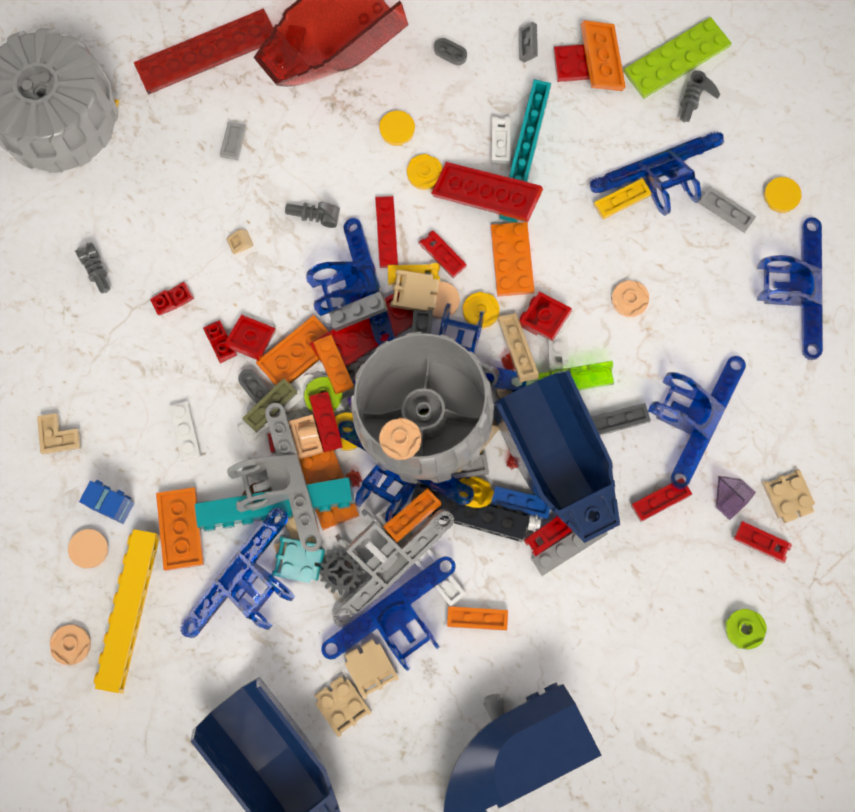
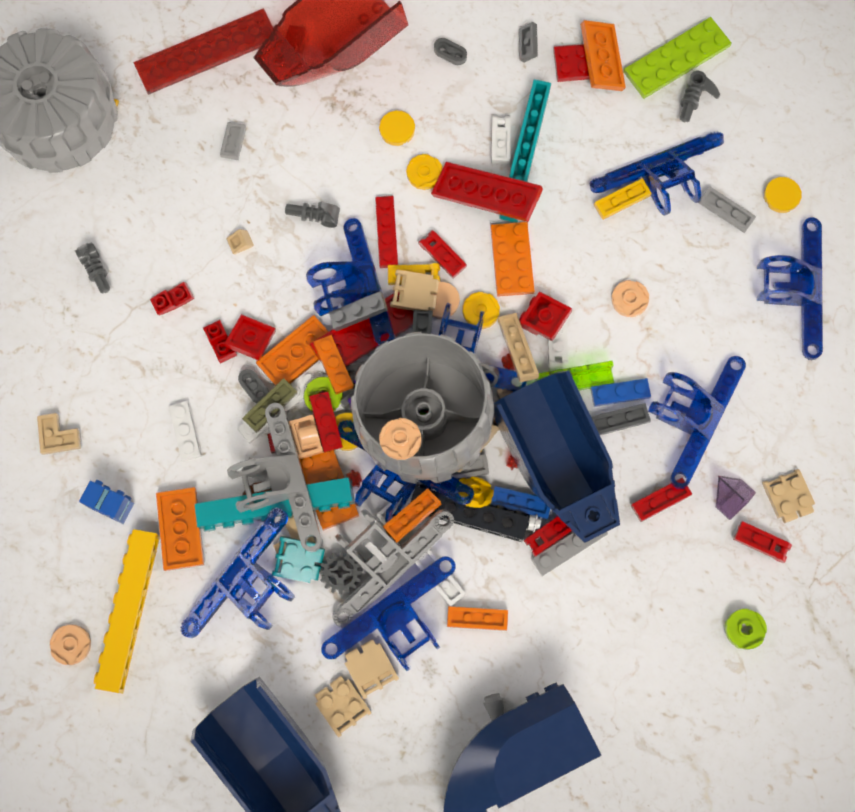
light nougat tile [68,529,108,569] -> none
none -> blue plate [590,378,651,407]

